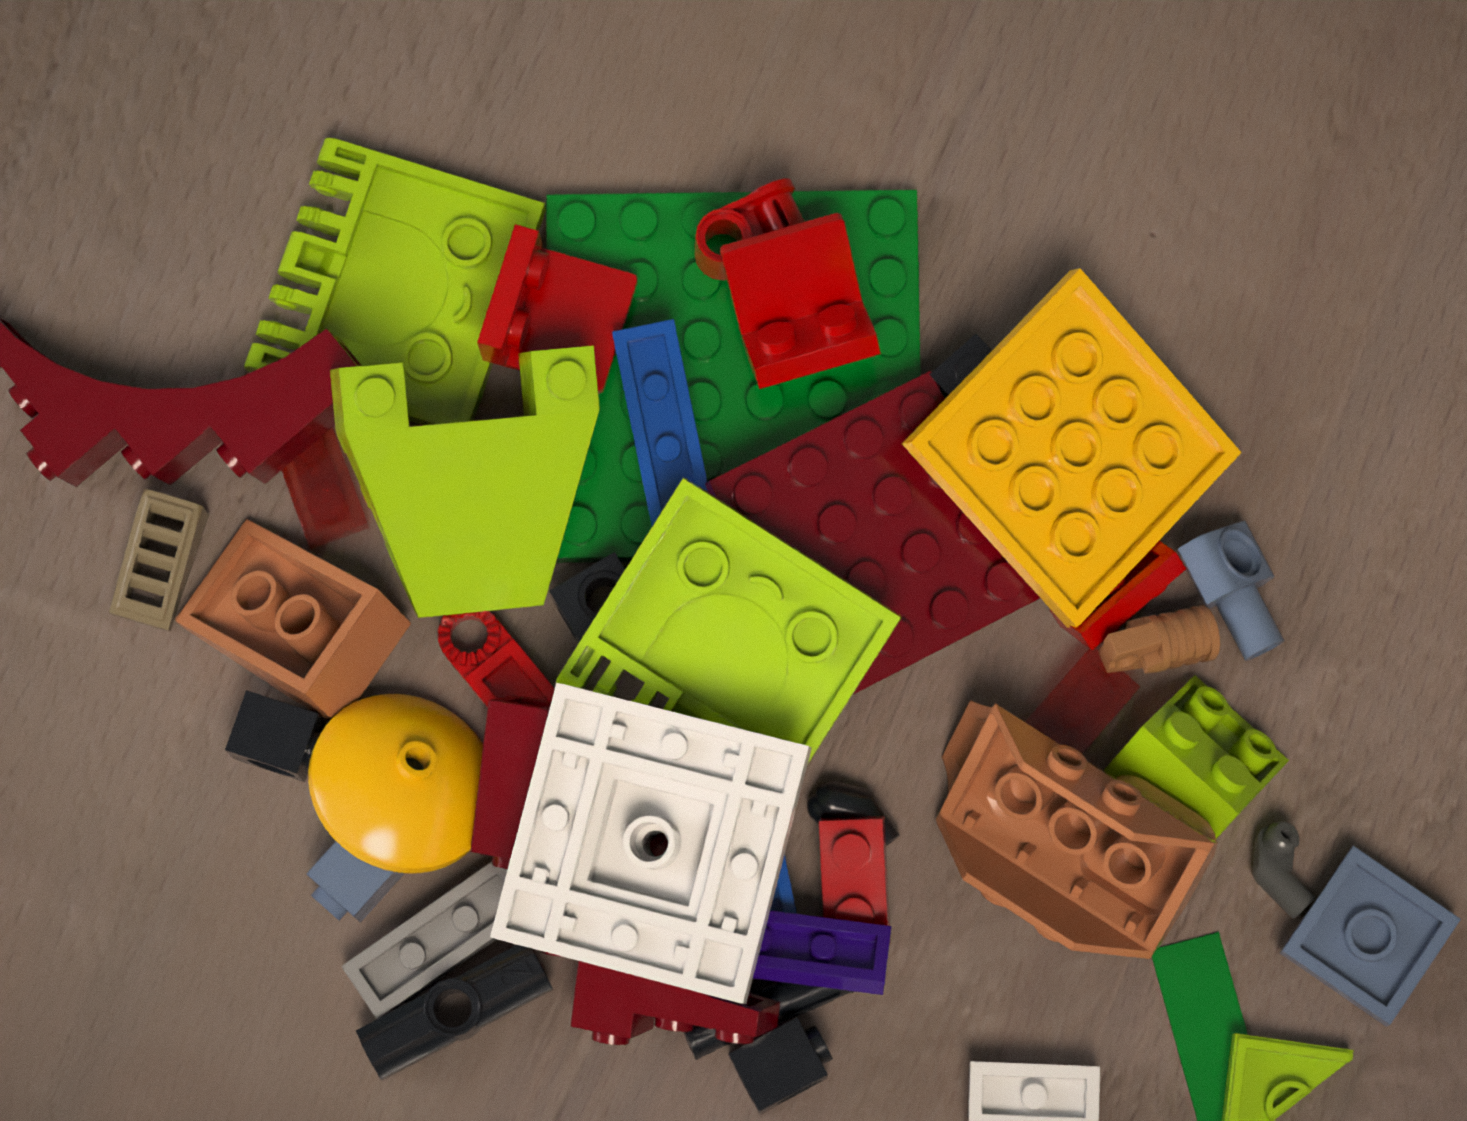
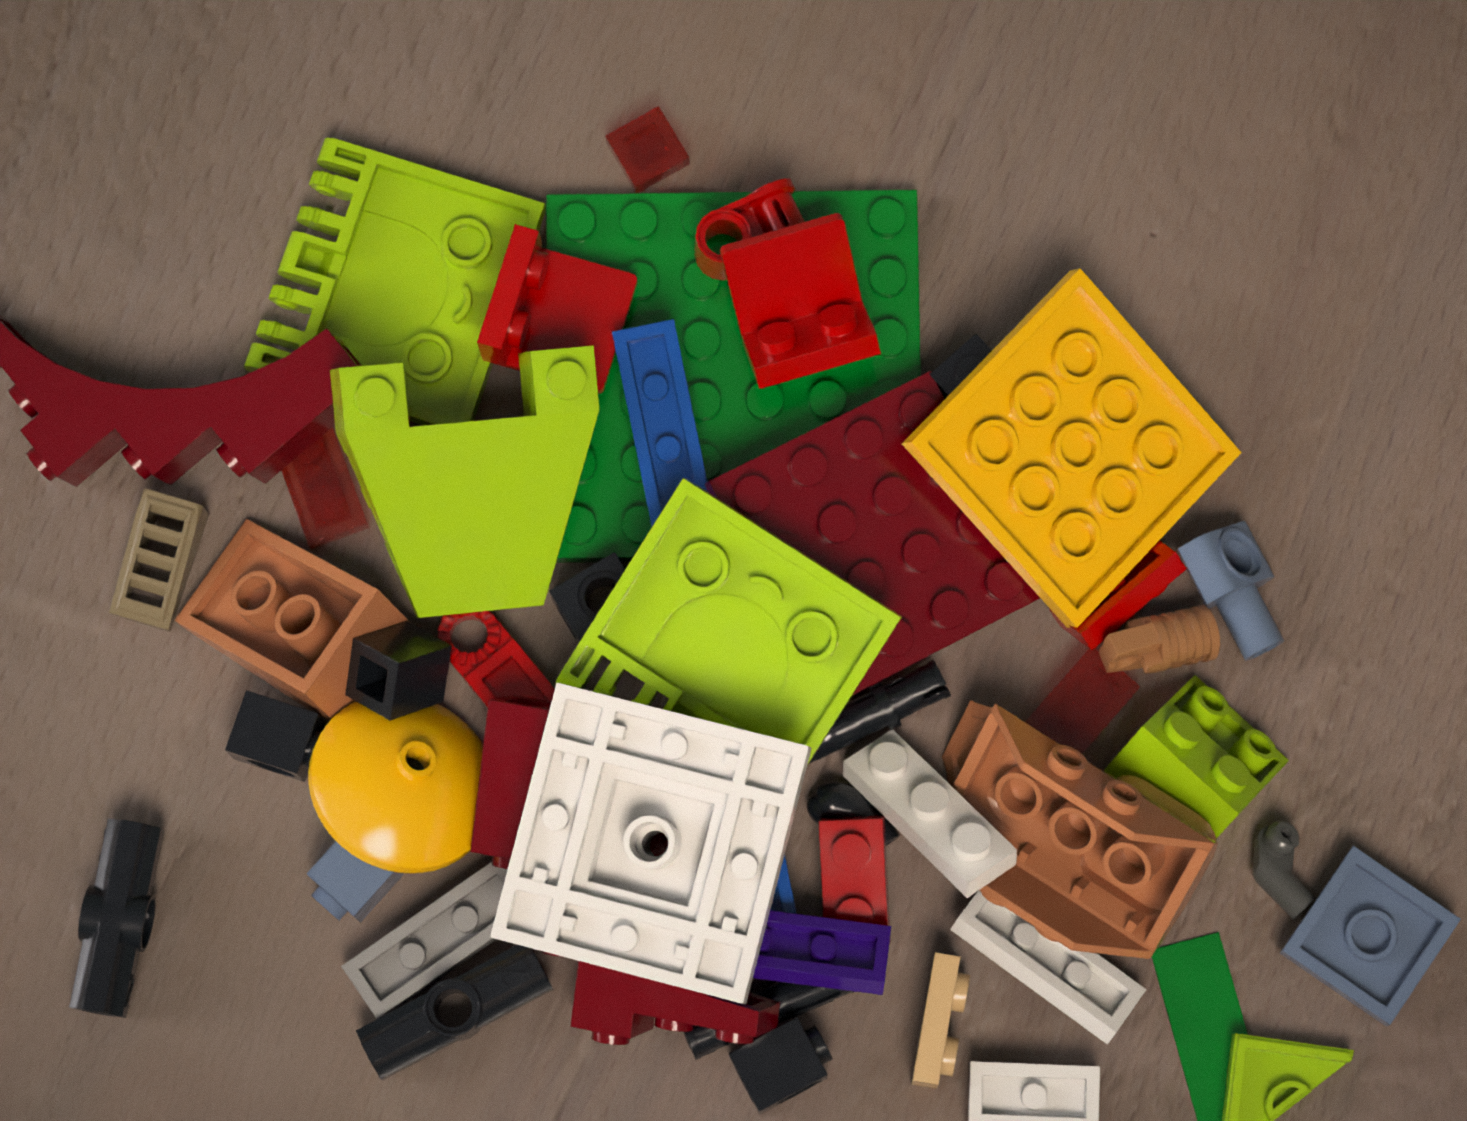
none -> black piece [69,818,164,1018]
none -> black brick [345,621,452,720]
none -> clear red plate [605,106,690,193]
none -> black pin [809,660,951,764]
none -> white plate [843,730,1017,898]
none -> tan plate [911,952,970,1089]
none -> white plate [950,891,1147,1044]

